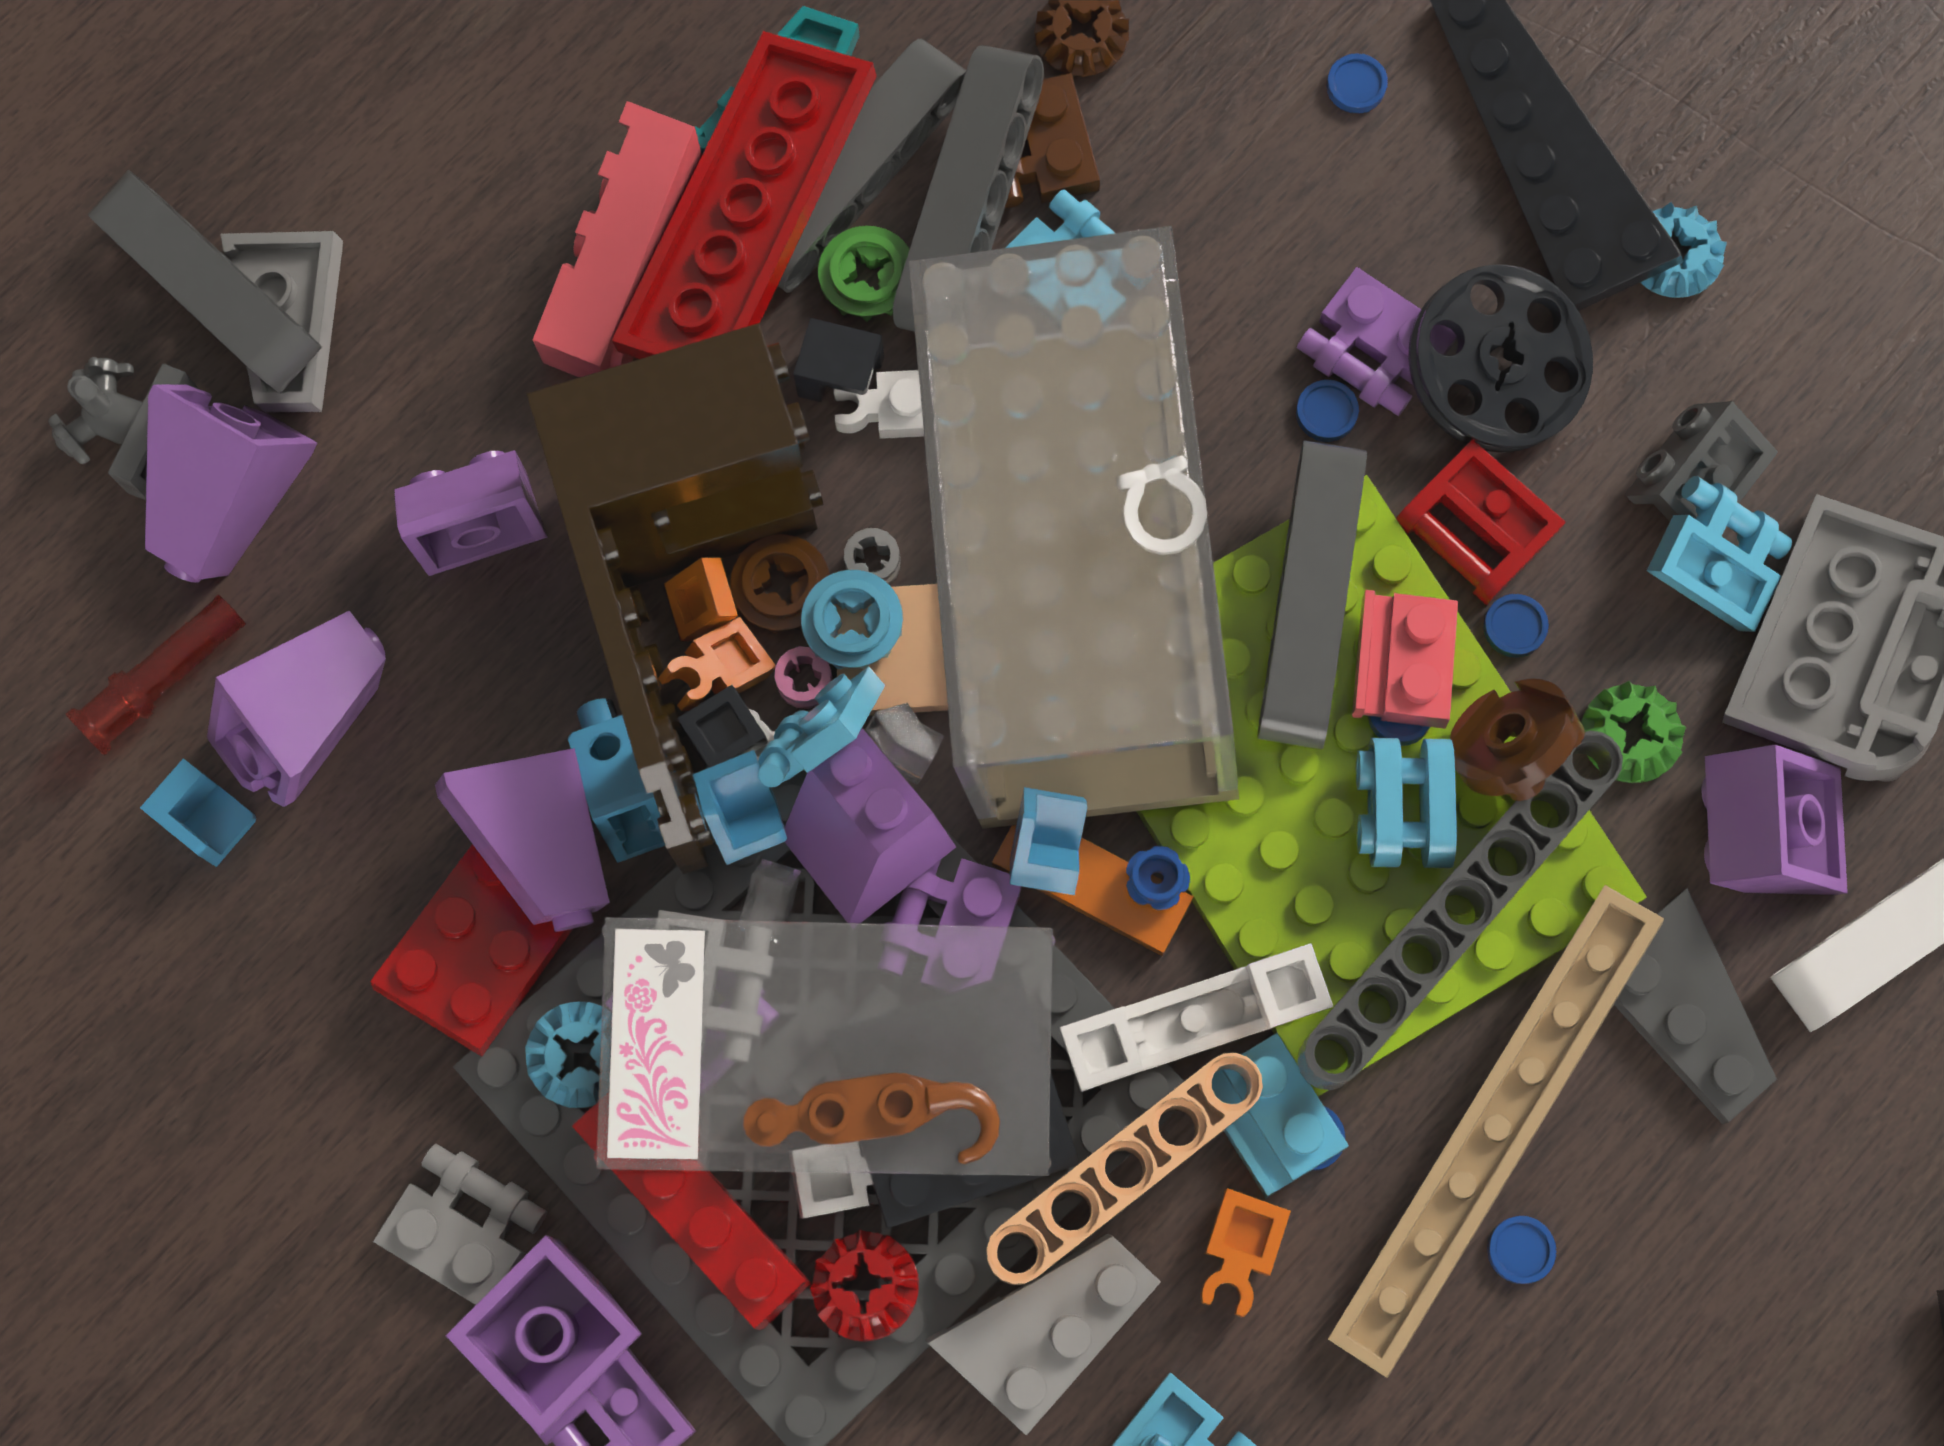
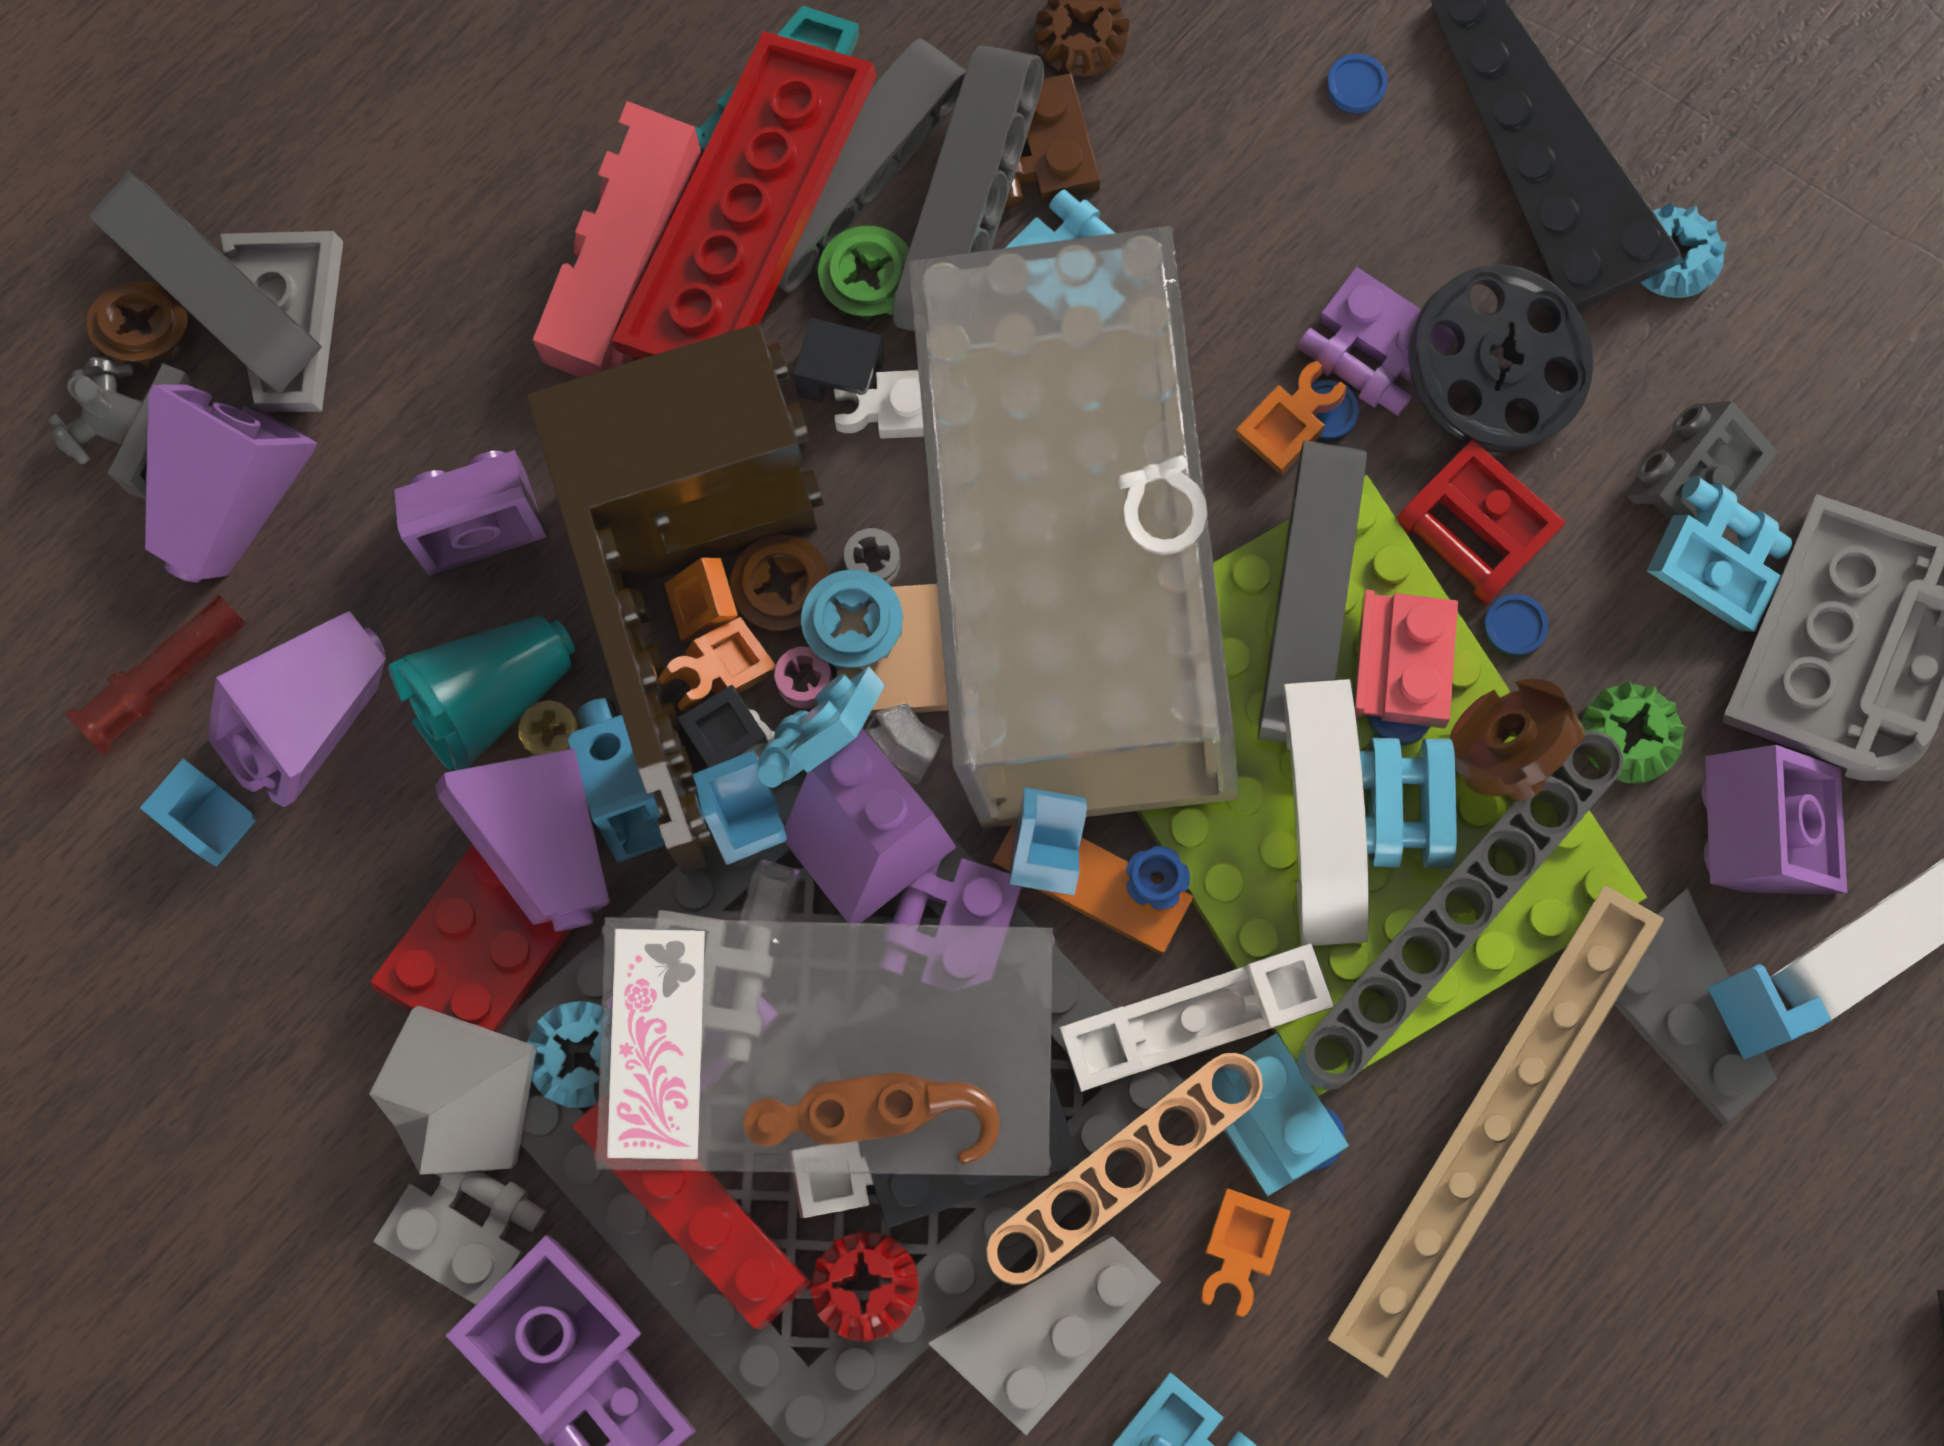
blue piece [1487,1216,1556,1284] -> none
none -> reddish brown gear [86,281,189,368]
none -> light grey slope [369,1005,537,1174]
none -> teal cone [388,615,575,771]
none -> clear yellow bush [518,700,582,756]
none -> orange plate [1236,361,1346,476]
none -> white slope [1283,679,1369,946]
none -> dark azure panel [1707,964,1832,1060]

